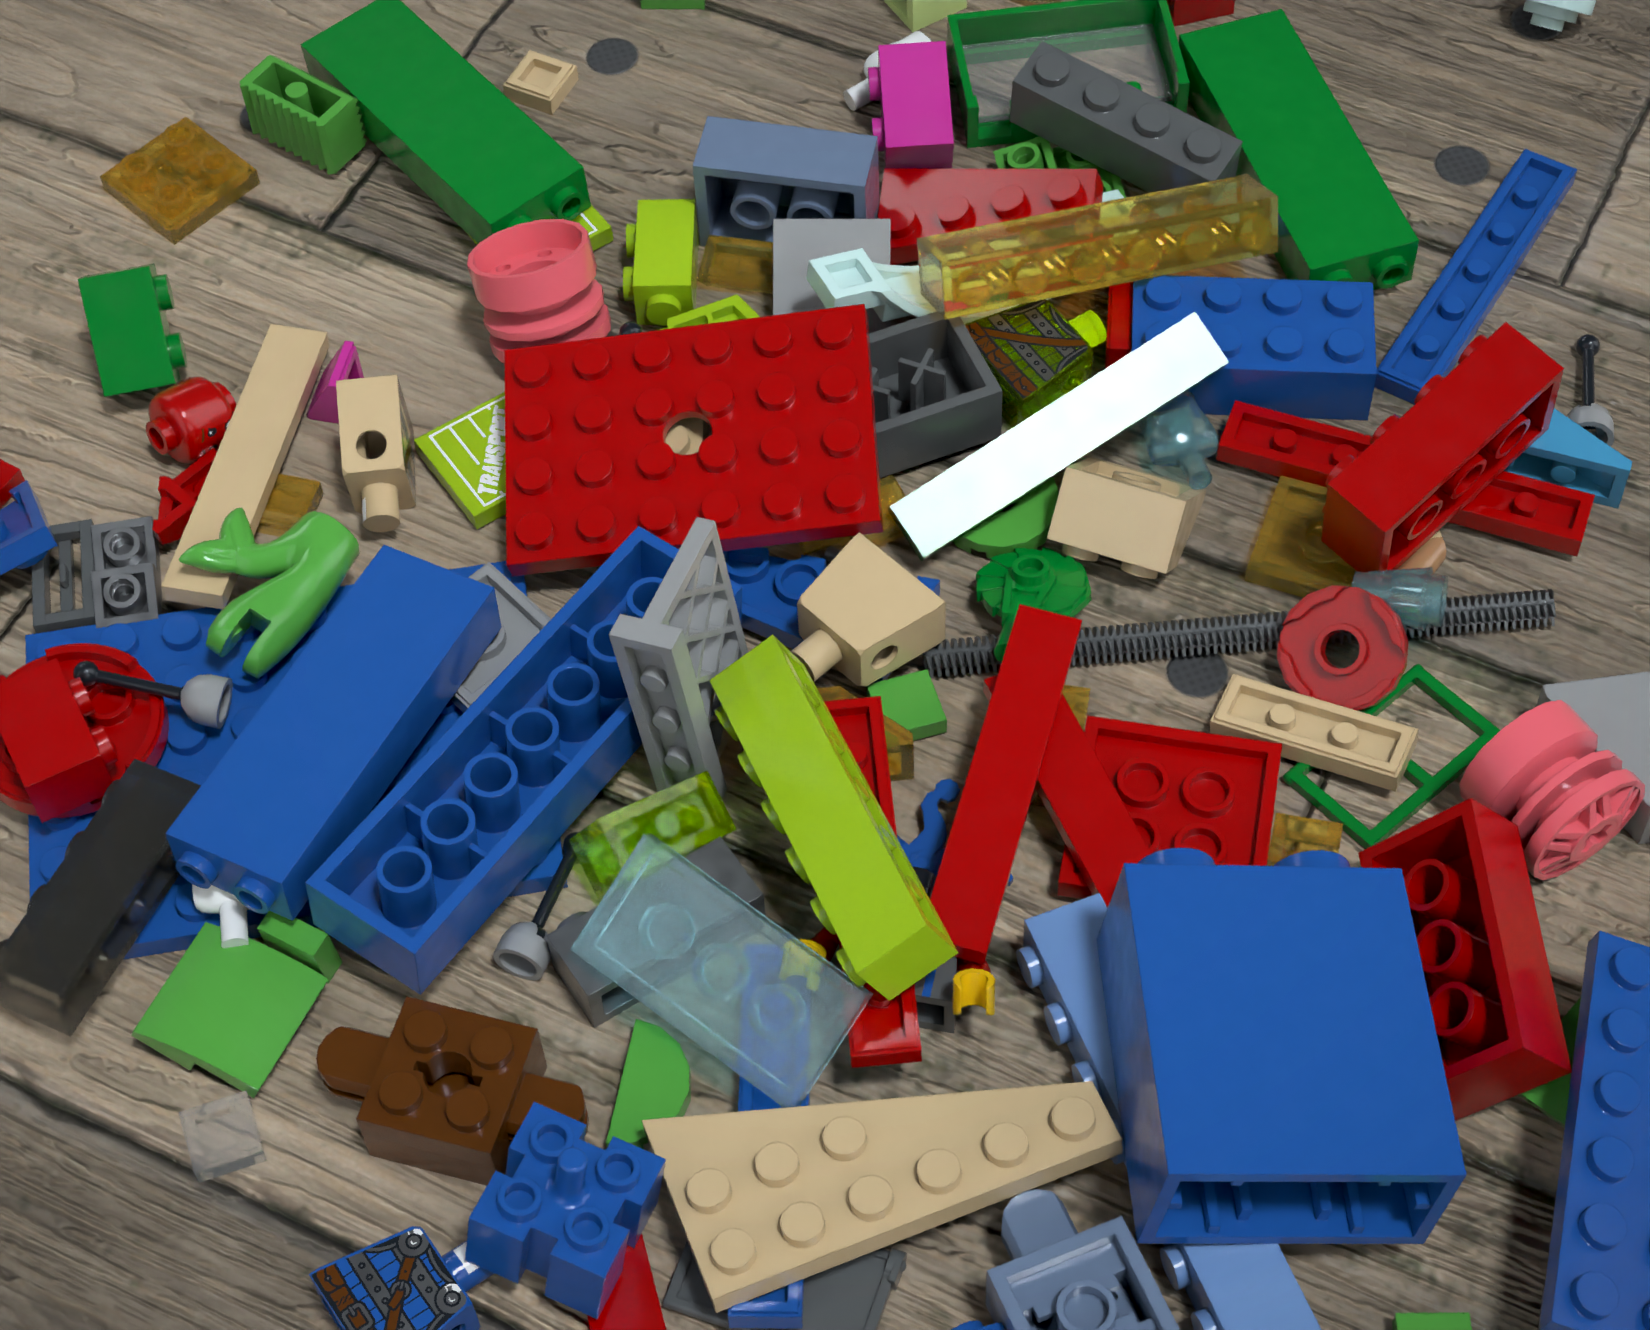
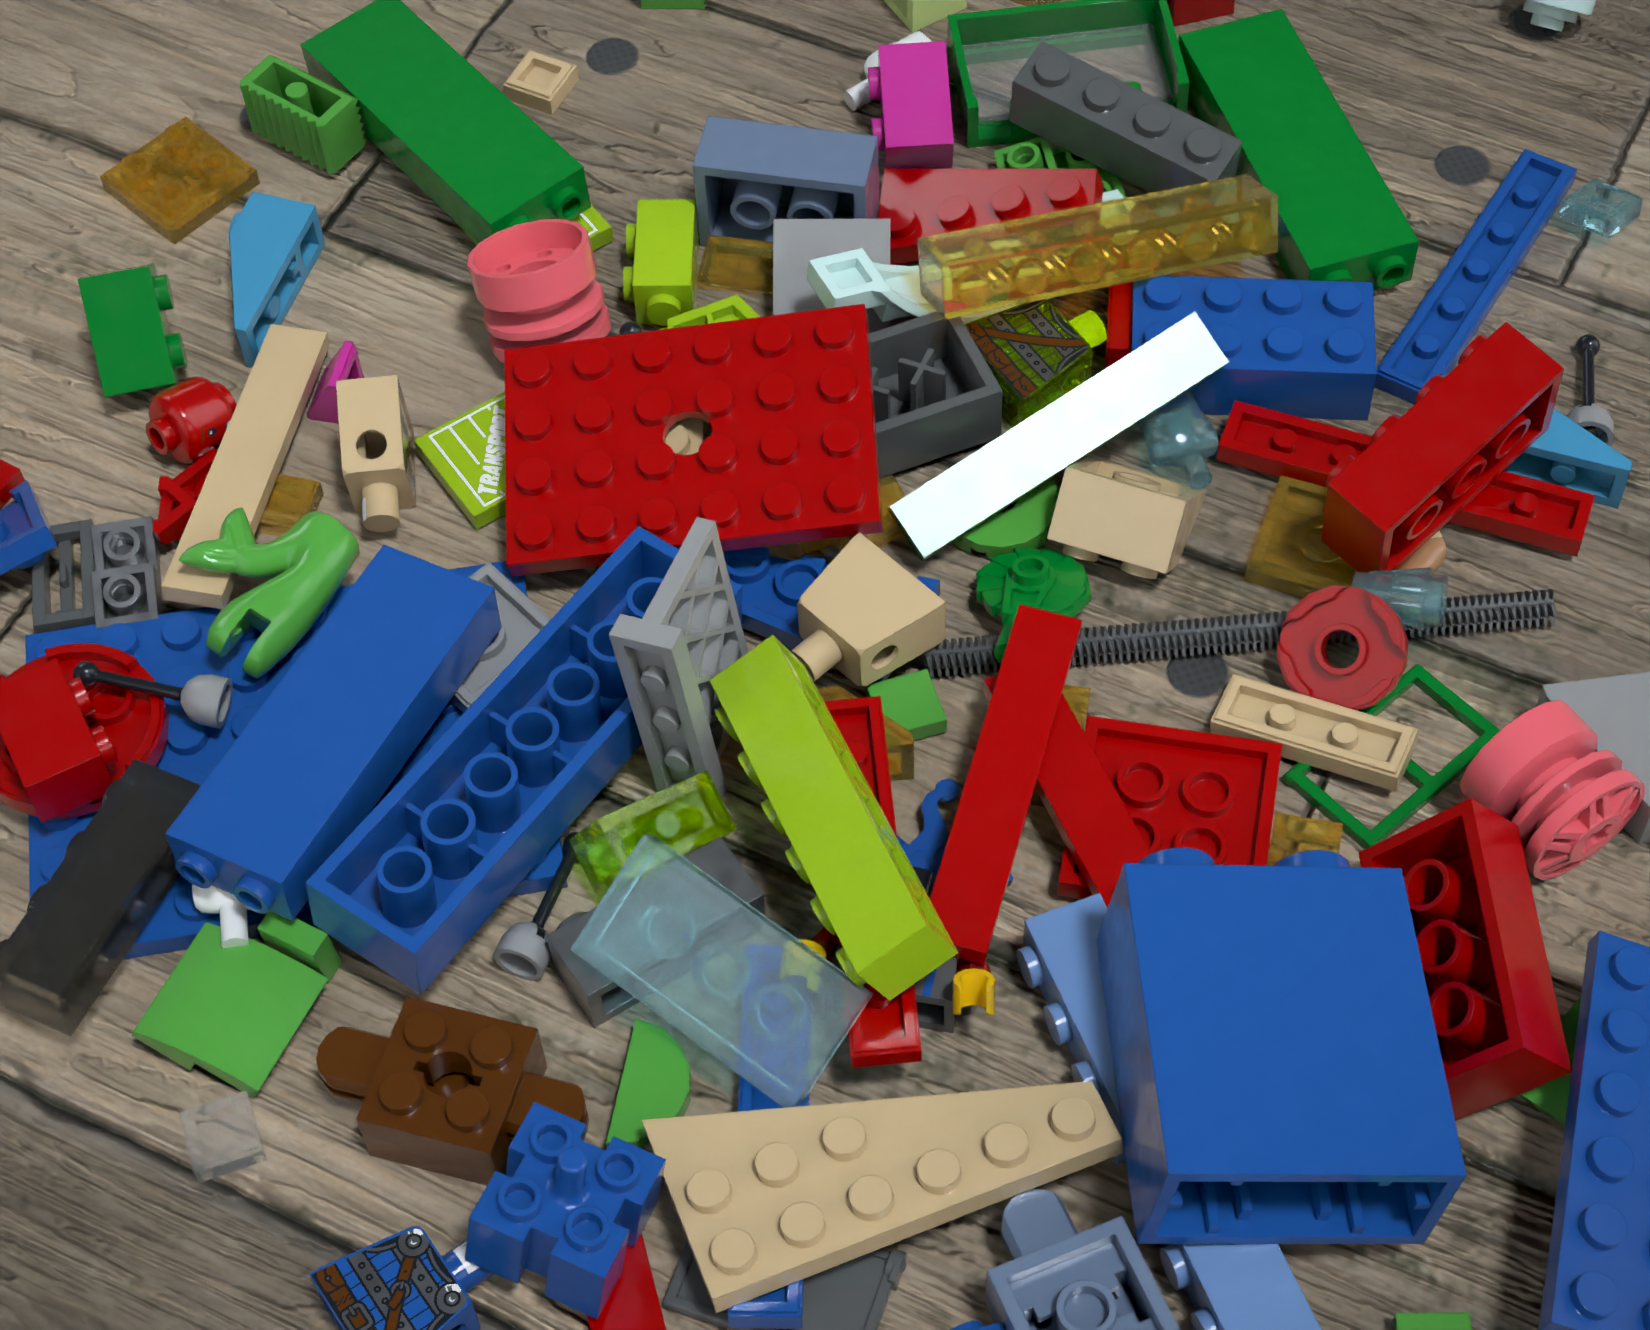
none -> dark azure slope [229,192,325,368]
none -> clear light blue tile [1559,179,1643,239]

